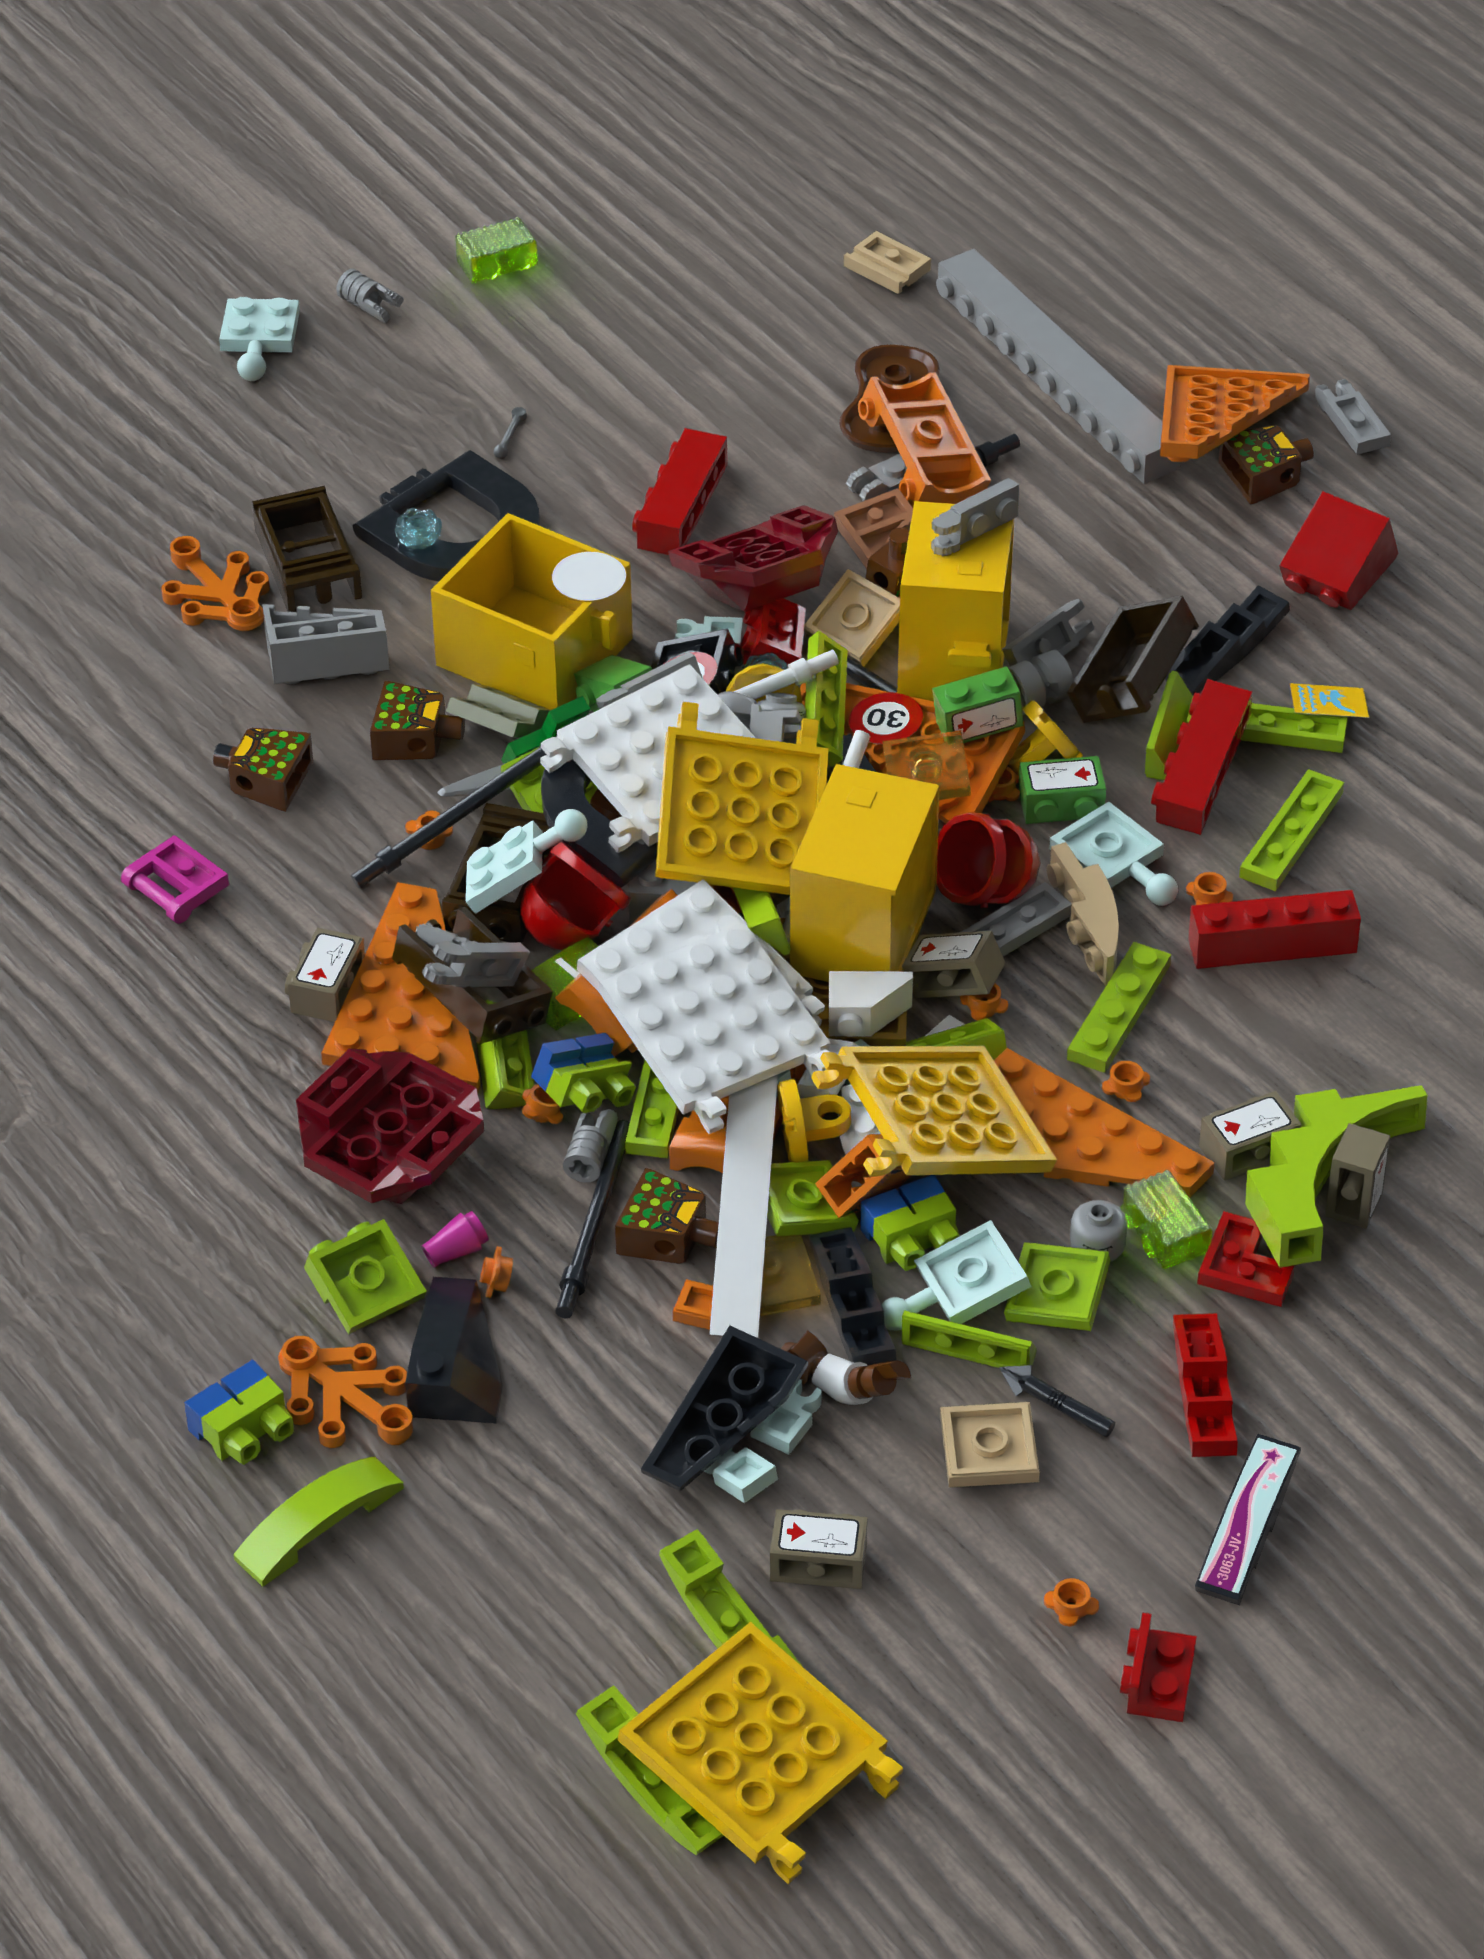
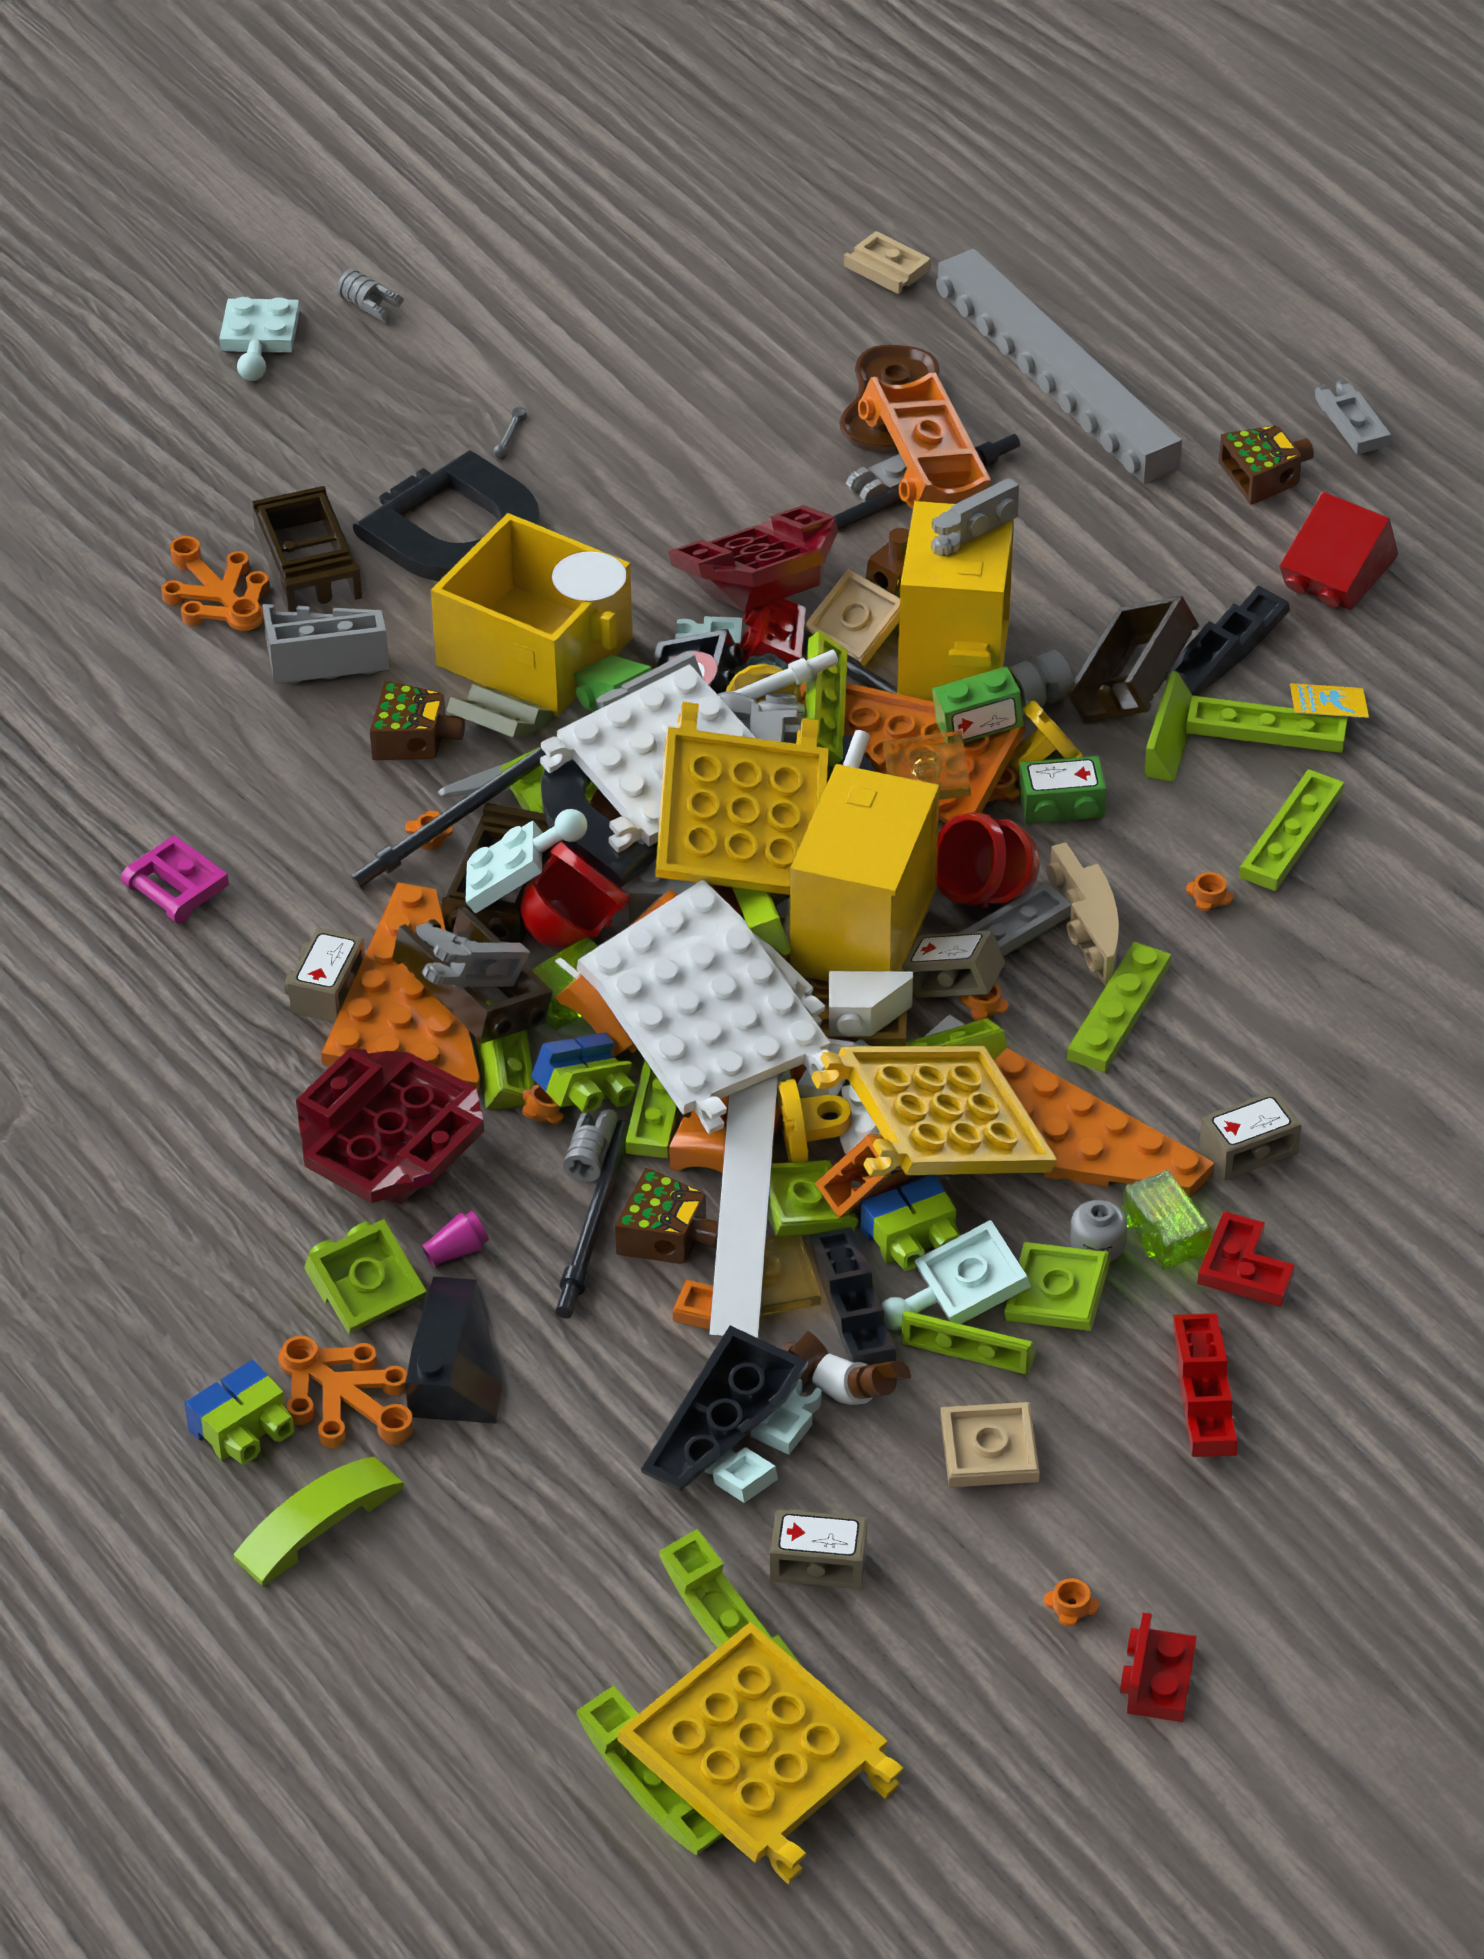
reddish brown torso [213,727,313,812] -> none
clear light blue plate [394,508,442,550] -> none
clear neon green brick [455,216,538,283] -> none
orange plate [480,1246,513,1298] -> none
green plate [501,696,590,764] -> none
red brick [632,428,728,555] -> none
nougat wing [834,488,913,569] -> none
sticker [849,692,923,744] -> none
black piece [999,1365,1115,1437] -> none
light grey hinge [1002,599,1095,666] -> none
light aqua plate [1049,802,1178,906] -> none
orange plate [1102,1061,1150,1102] -> none
red brick [1151,679,1253,835] -> none
orange wing [1160,365,1310,462] -> none
red brick [1188,890,1361,969] -> none
slope [1195,1434,1301,1606] -> none
lime arch [1245,1085,1428,1268] -> none
dark tan brick [1326,1123,1390,1229] -> none

